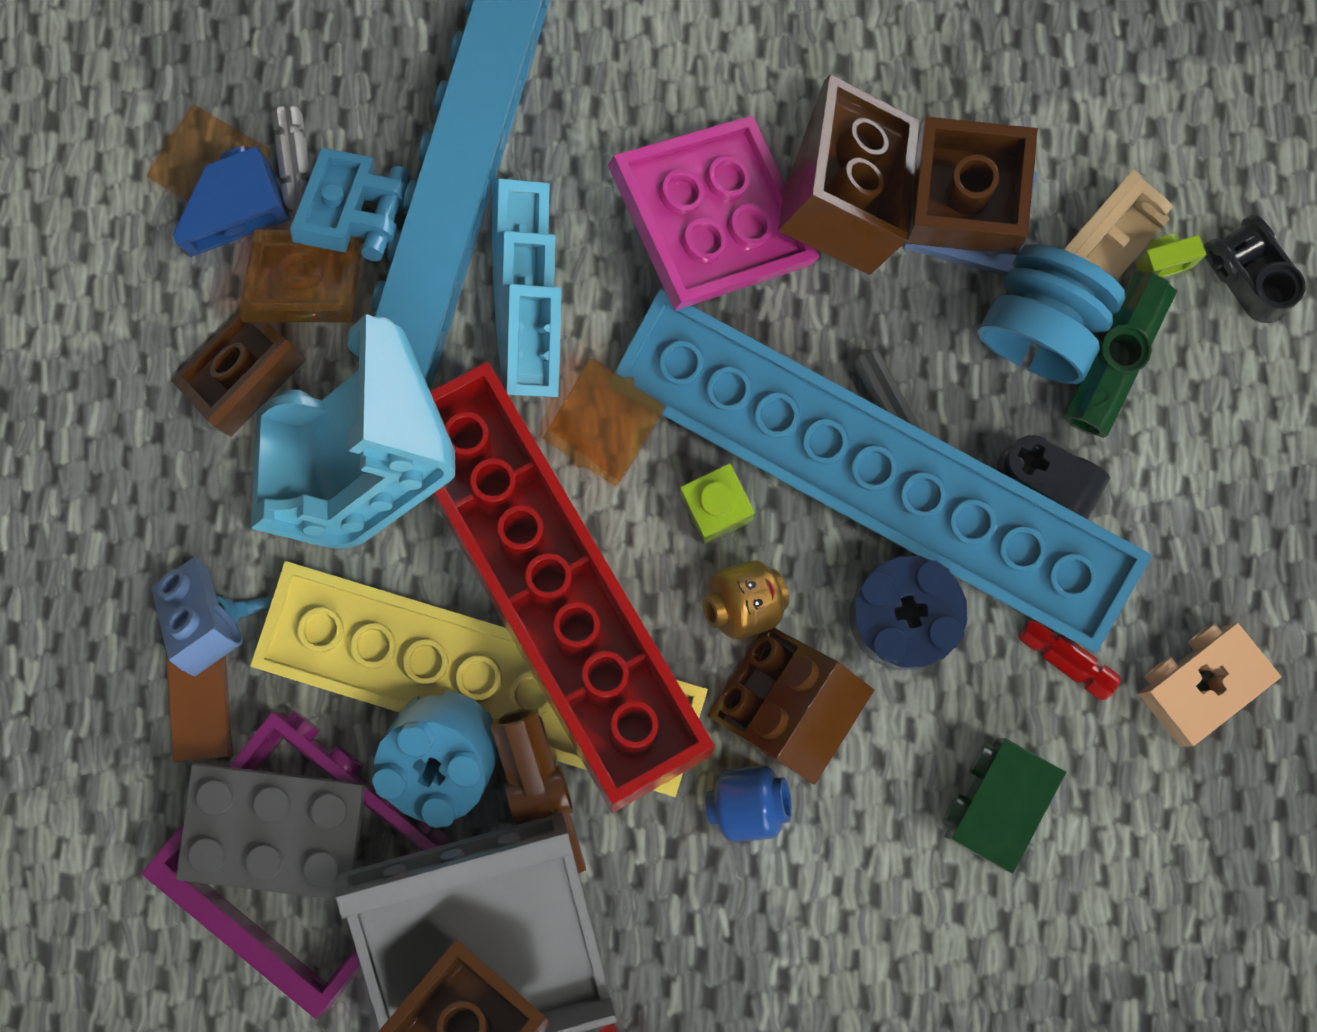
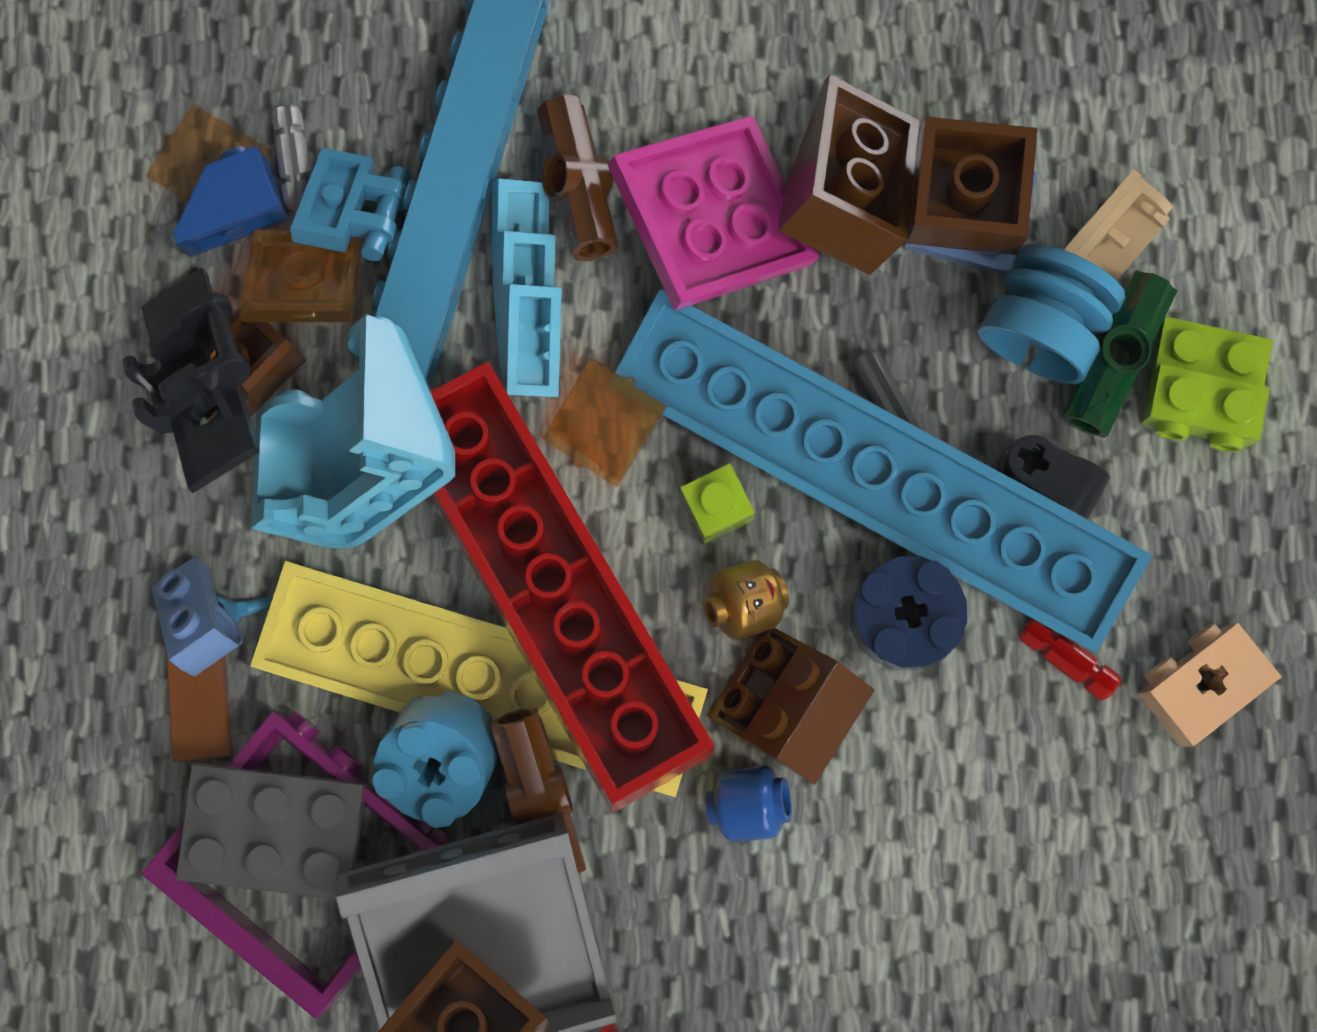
dark green brick [943,738,1067,874] -> none
lime plate [1135,233,1206,278] -> none
black piece [1204,214,1306,323] -> none
none -> black piece [122,268,260,493]
none -> reddish brown piece [537,94,619,261]
none -> lime plate [1141,316,1273,453]

